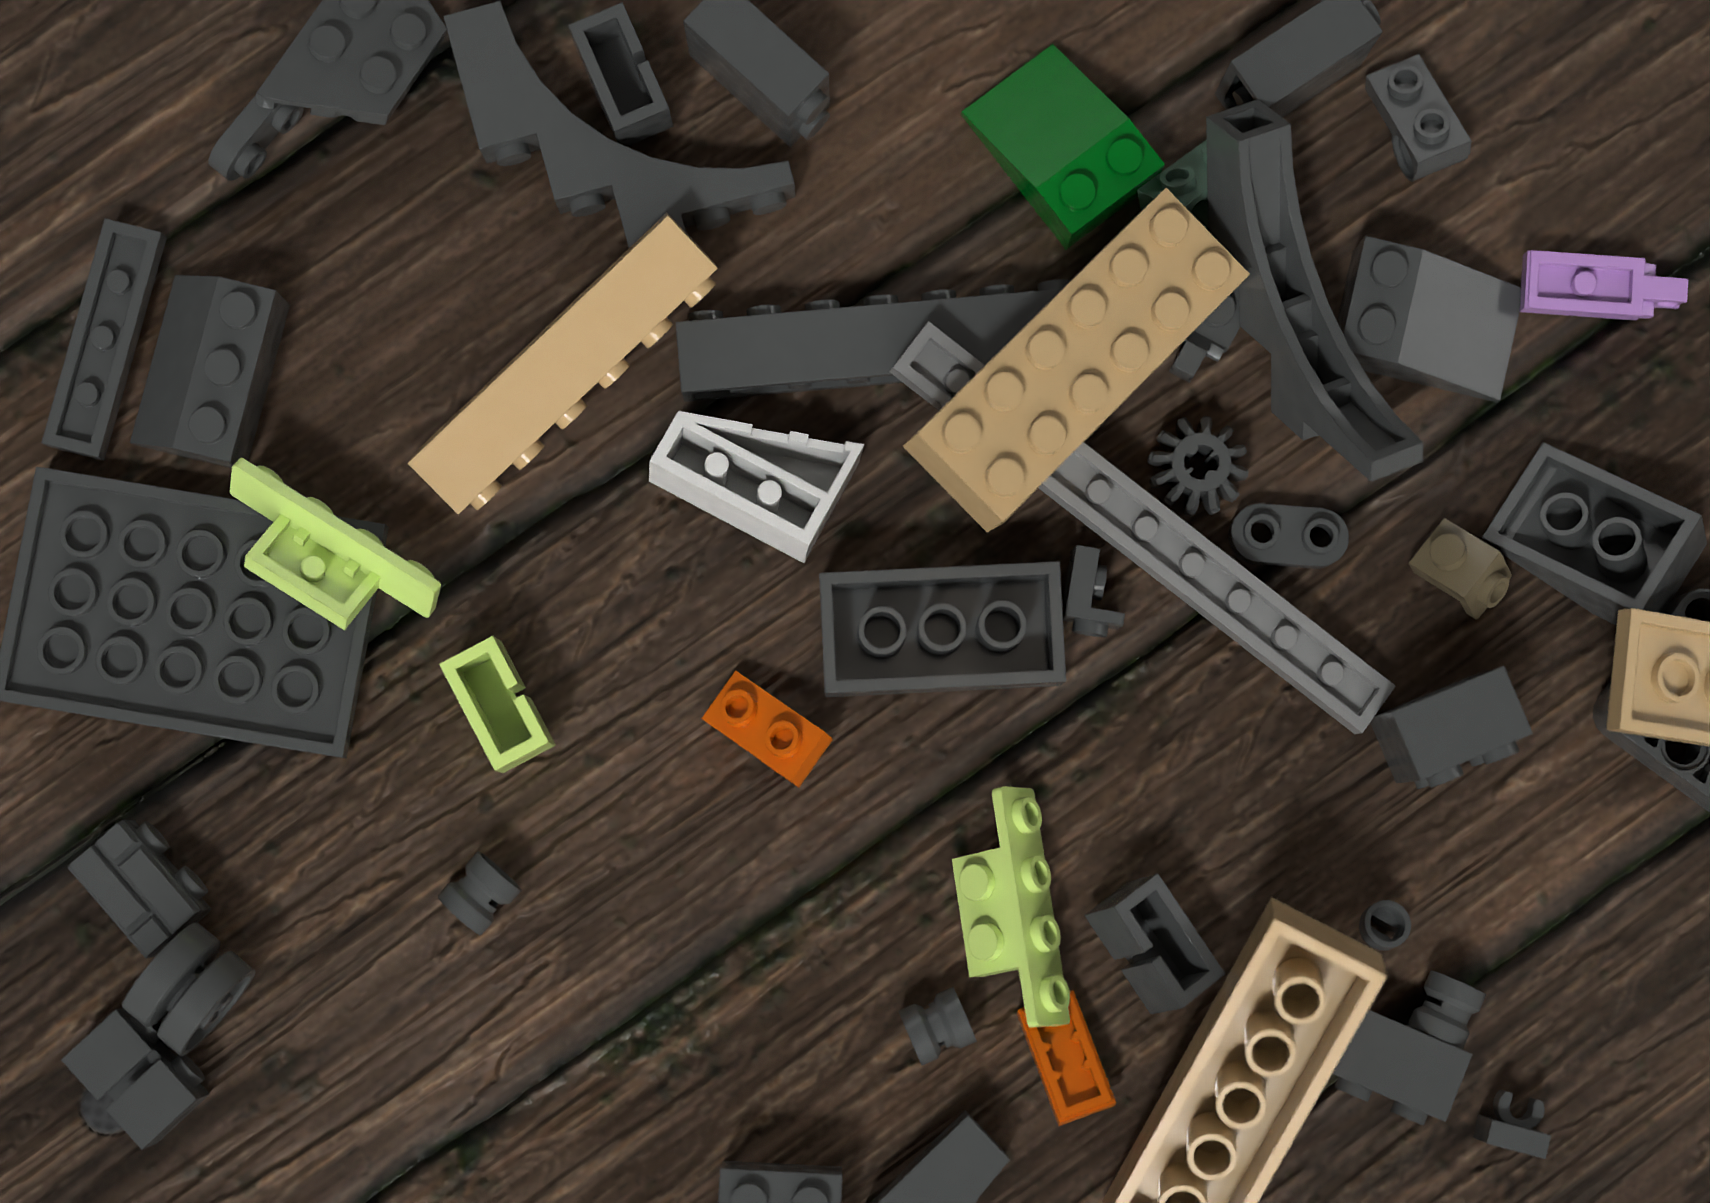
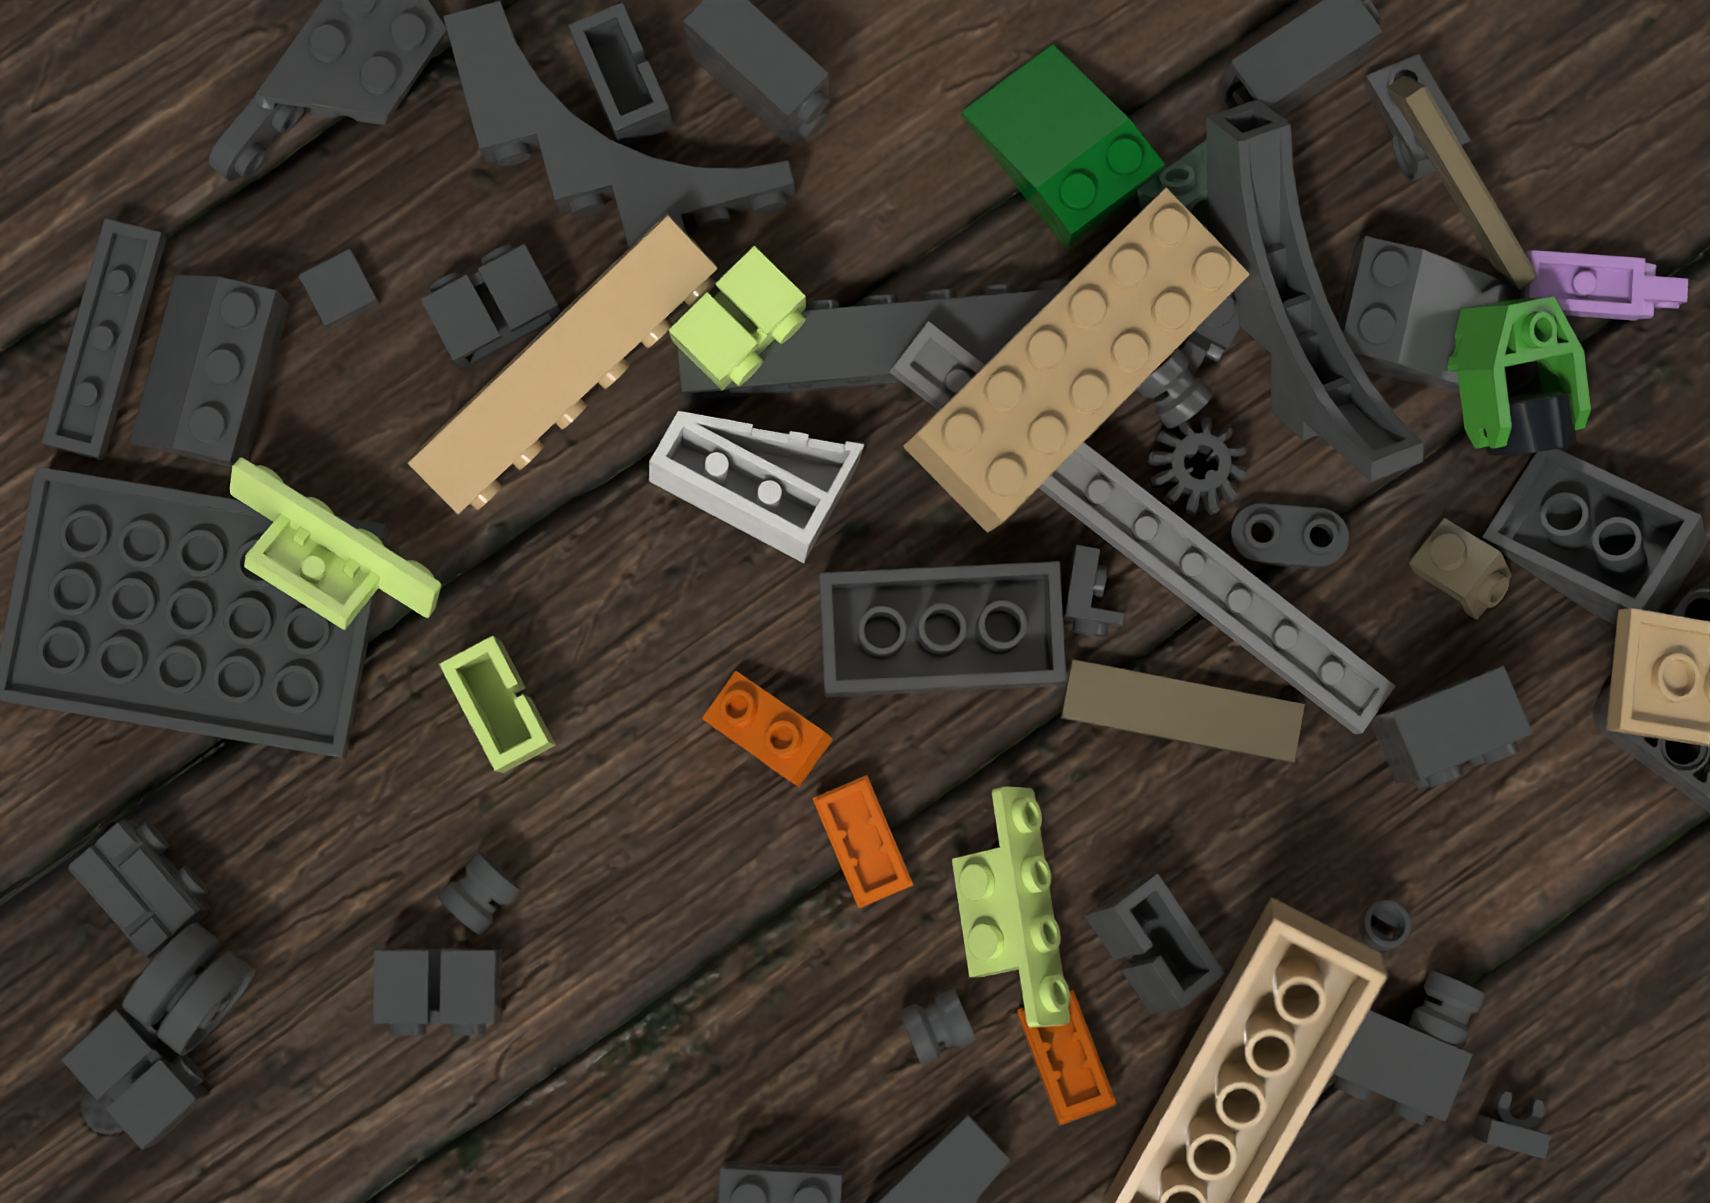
none -> dark grey tile [298,249,380,330]
none -> dark grey piece [373,948,503,1035]
none -> dark grey piece [420,244,561,371]
none -> yellowish green piece [669,246,806,391]
none -> orange plate [812,775,913,908]
none -> dark tan tile [1060,659,1305,763]
none -> dark grey wheel [1136,347,1214,429]
none -> dark tan tile [1386,76,1536,290]
none -> bright green piece [1447,296,1591,455]

